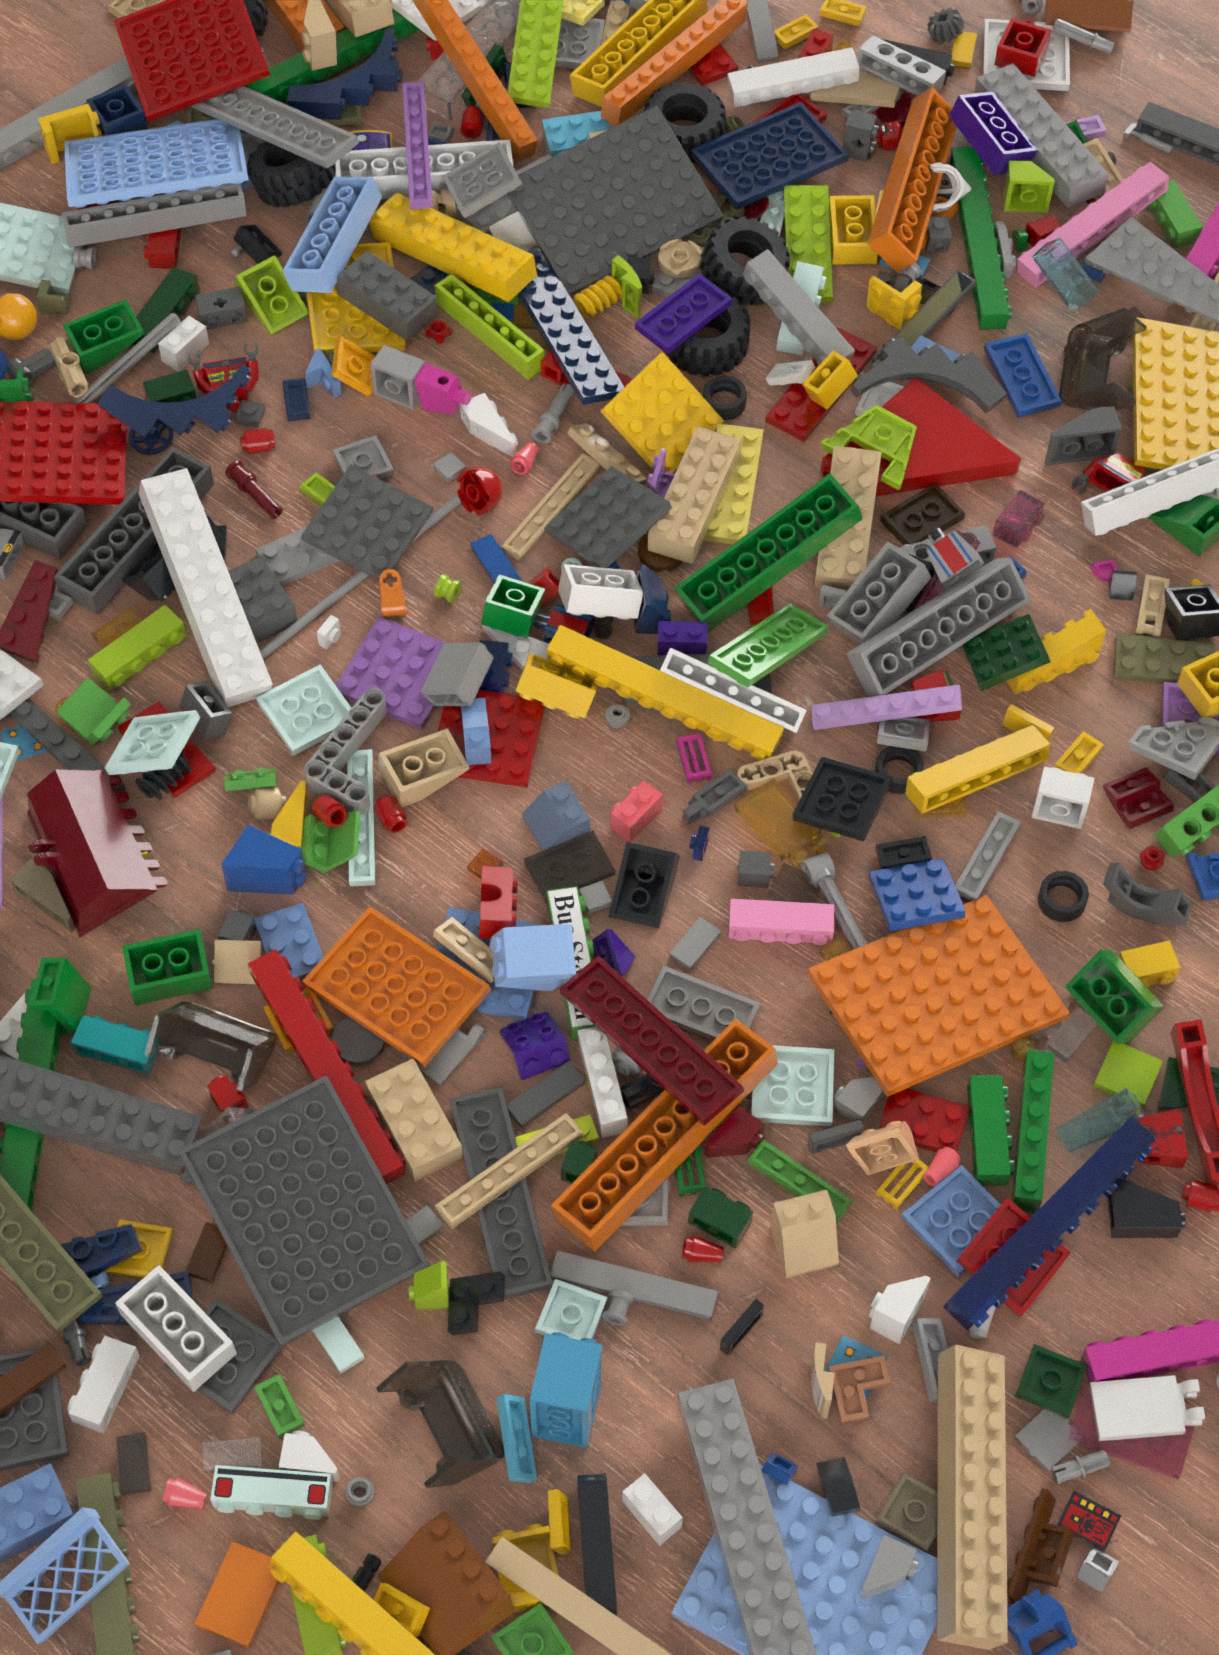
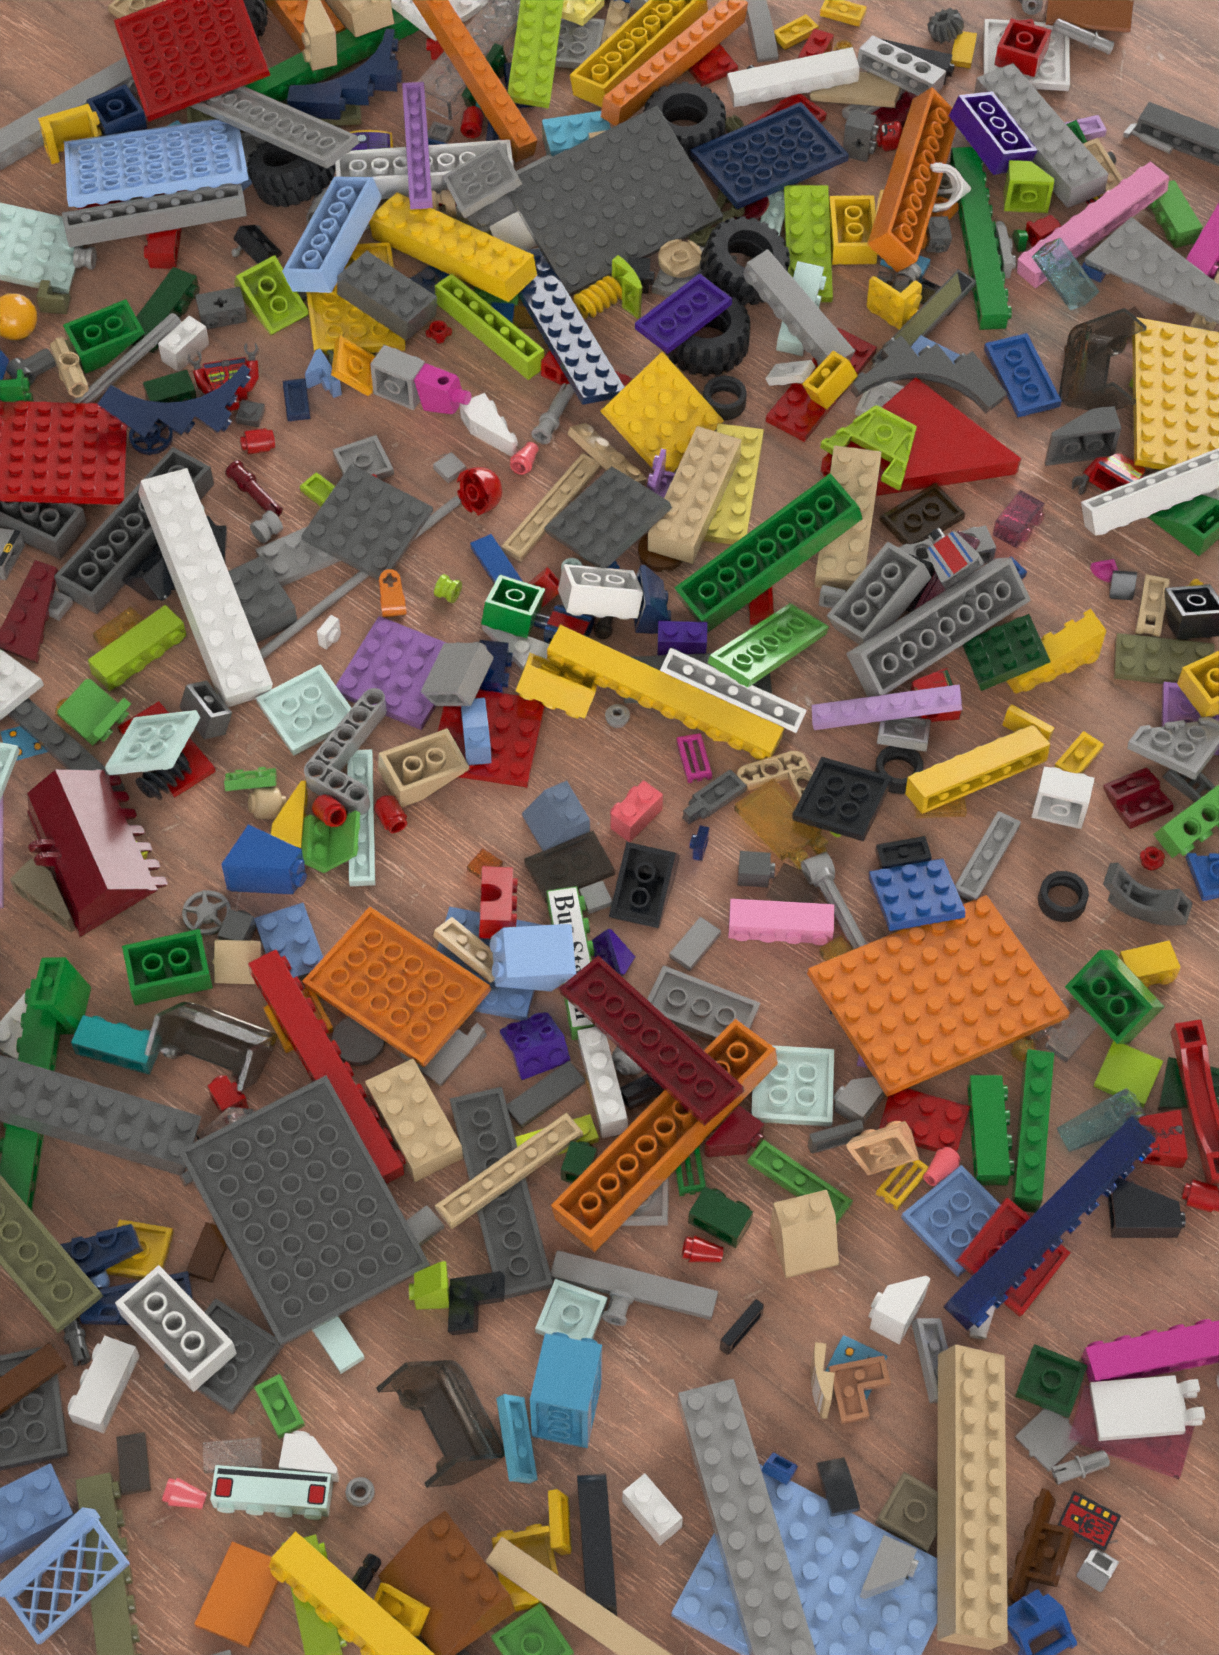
none -> light grey wheel [182,890,231,935]
none -> light grey wheel [250,511,283,544]

